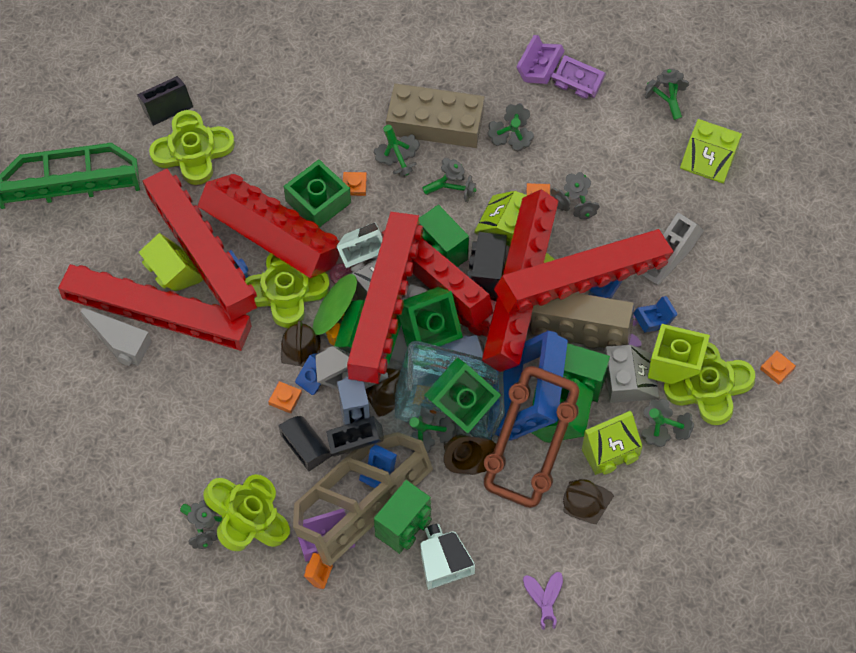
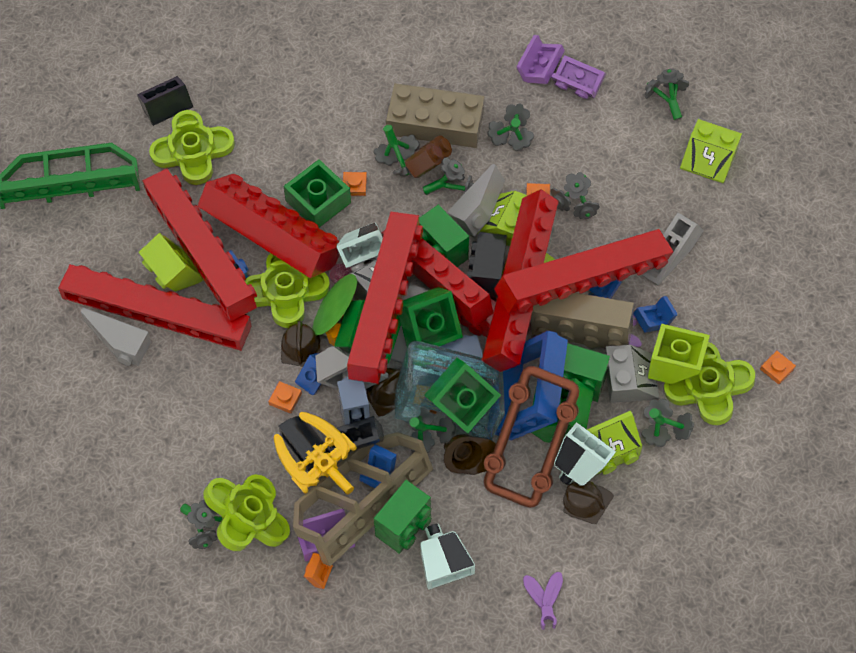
none -> yellow bar [274,412,357,495]
none -> reddish brown brick [405,136,452,178]
none -> light grey slope [447,164,505,236]
none -> light aqua torso [554,422,616,485]

